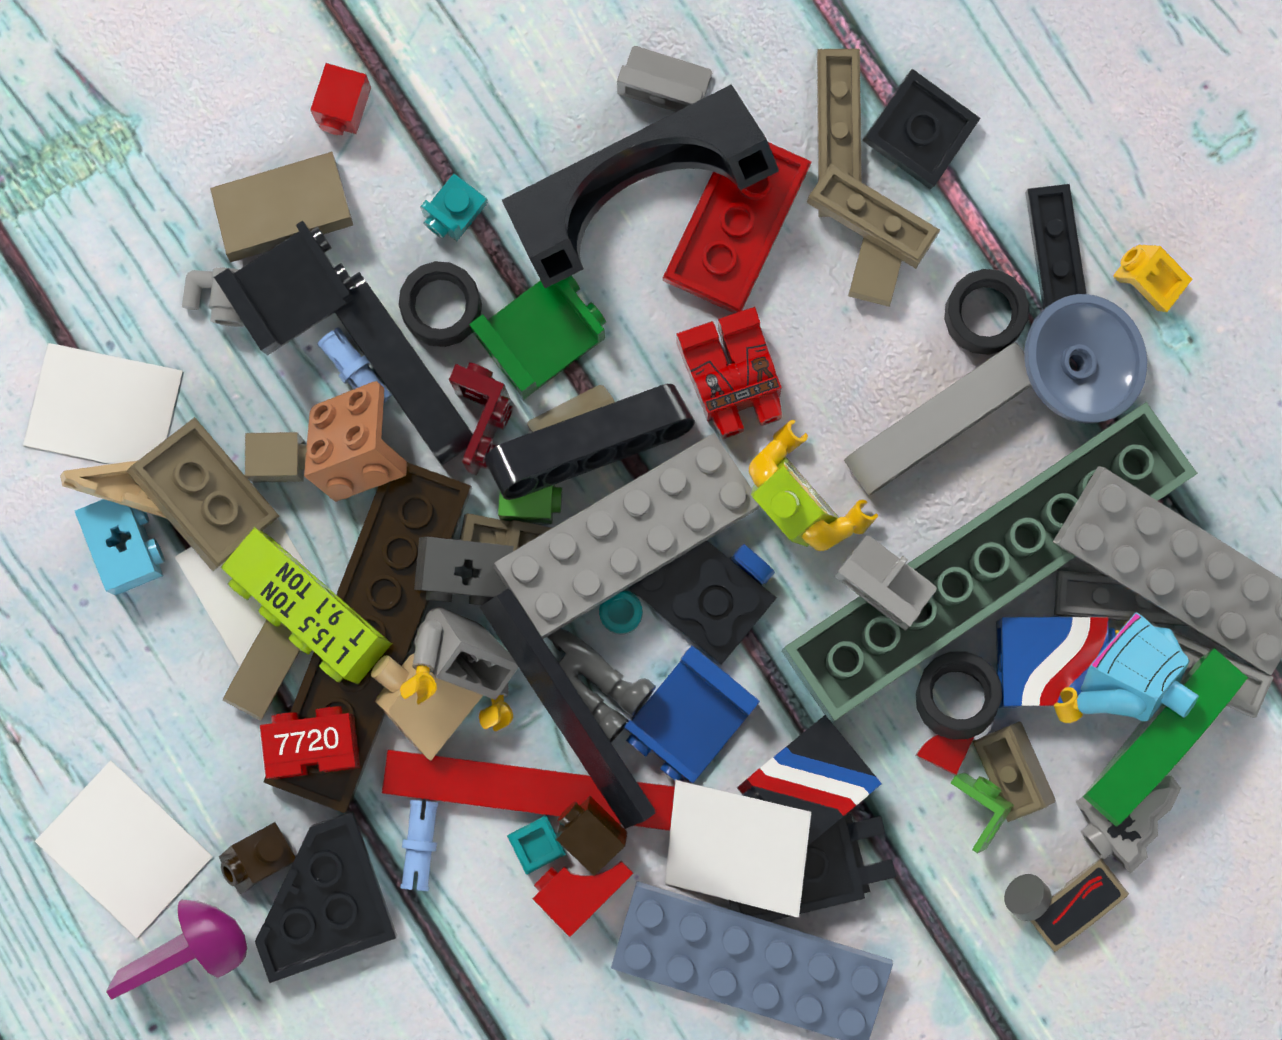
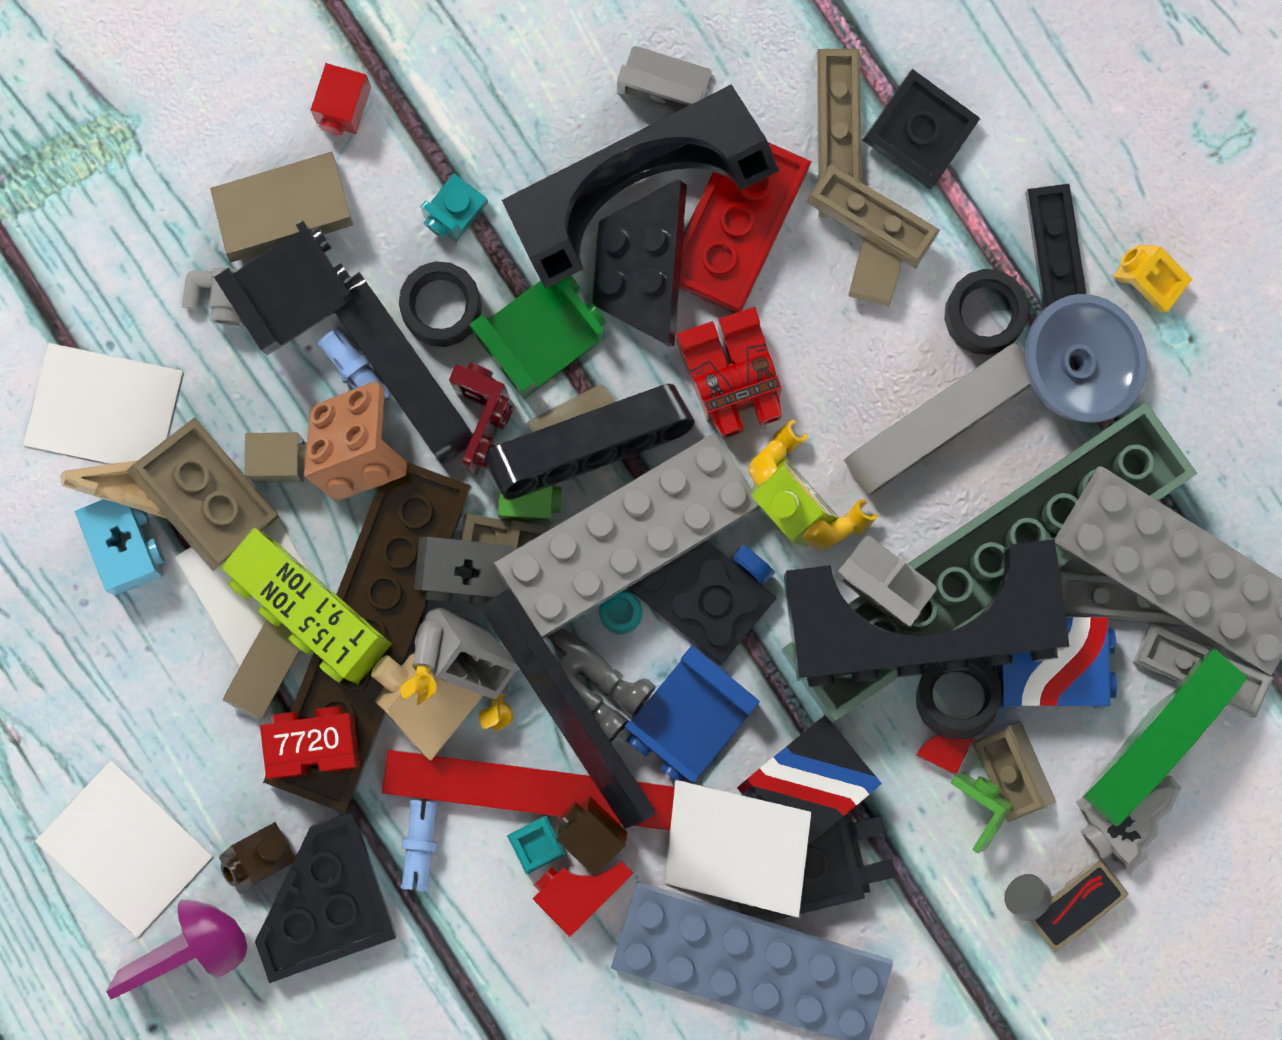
medium azure torso [1054,612,1199,723] -> none
none -> black wing [592,180,687,346]
none -> black arch [784,539,1070,688]

